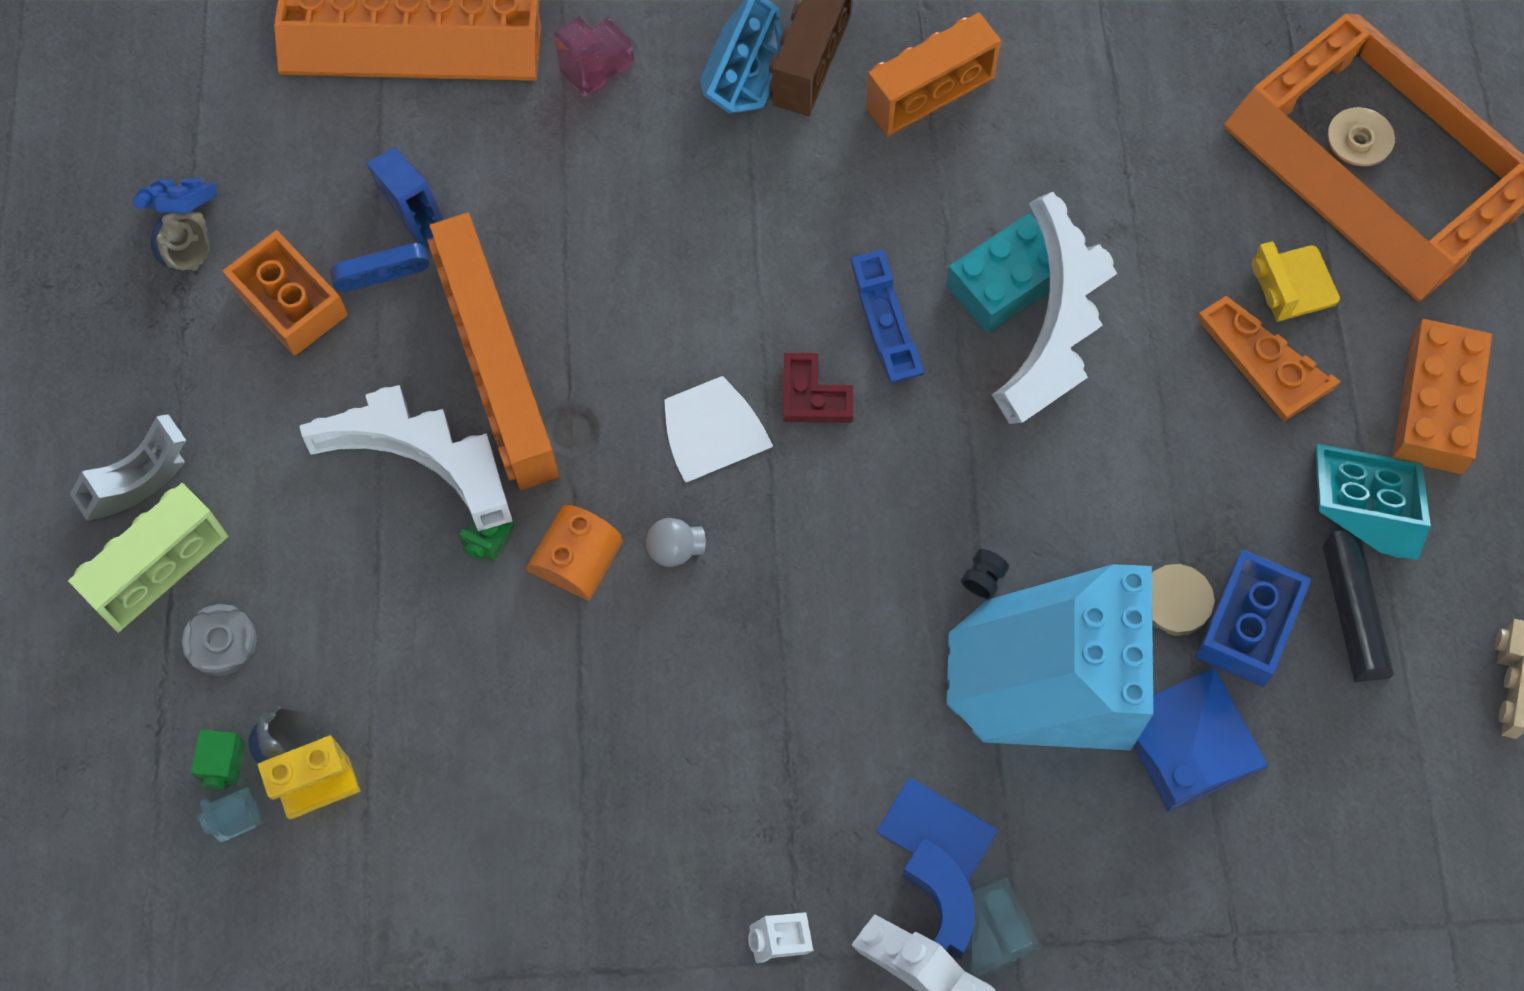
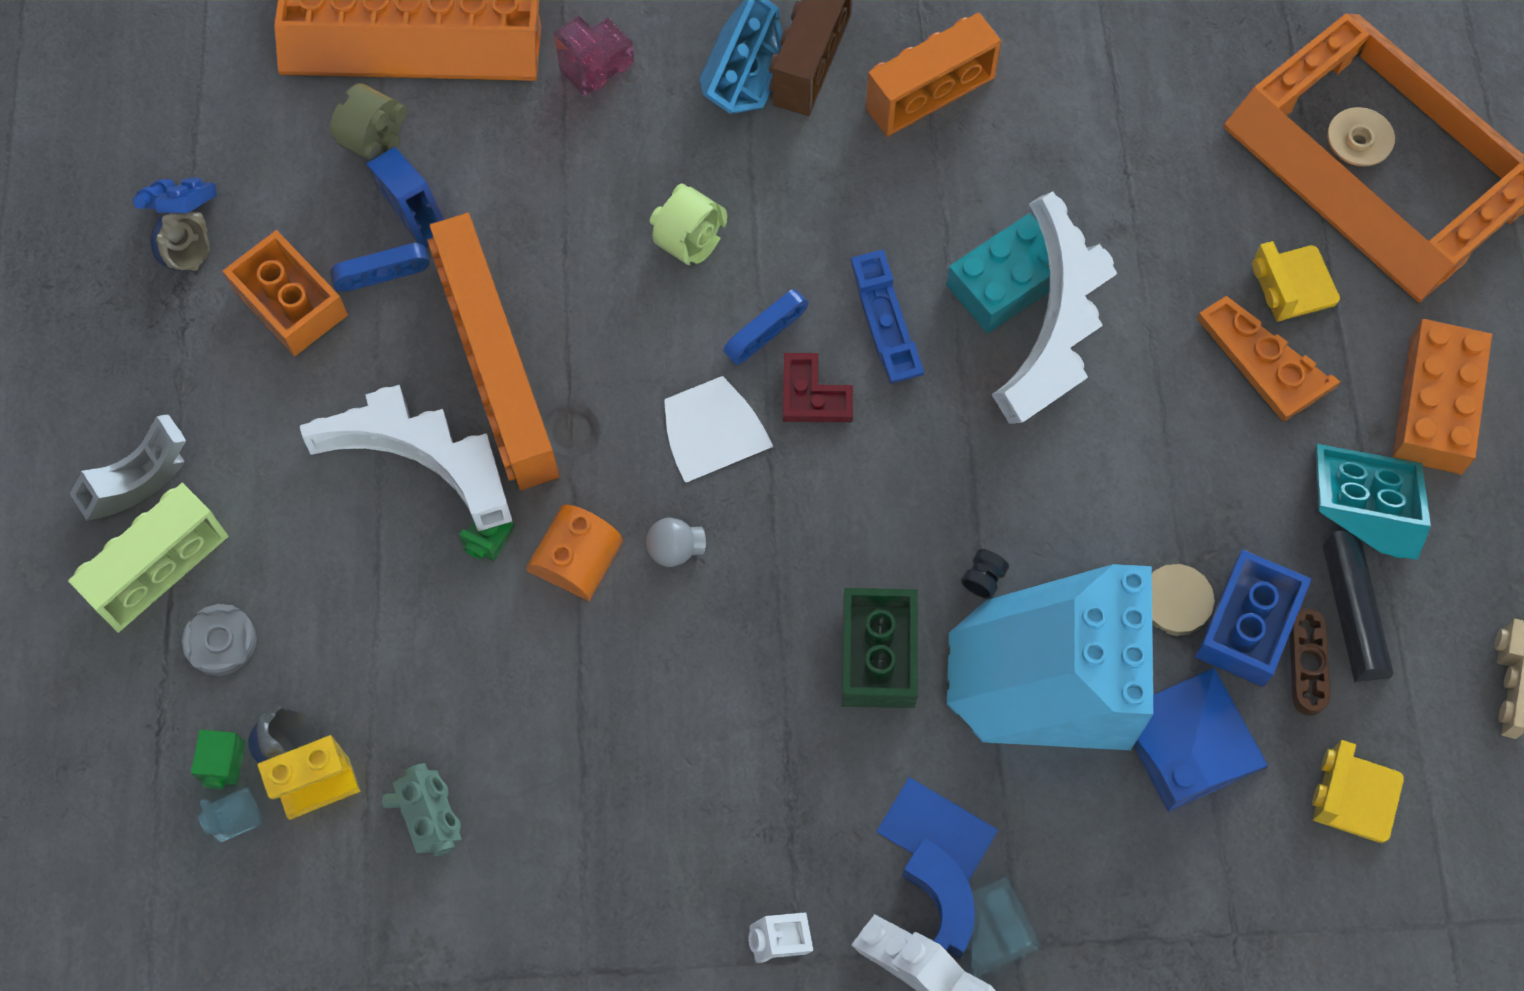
none -> olive brick [330,83,407,161]
none -> sand green brick [382,763,462,857]
none -> yellowish green brick [650,183,727,266]
none -> blue beam [723,289,809,365]
none -> dark green brick [841,588,918,708]
none -> reddish brown beam [1289,609,1330,716]
none -> yellow bracket [1312,740,1404,843]

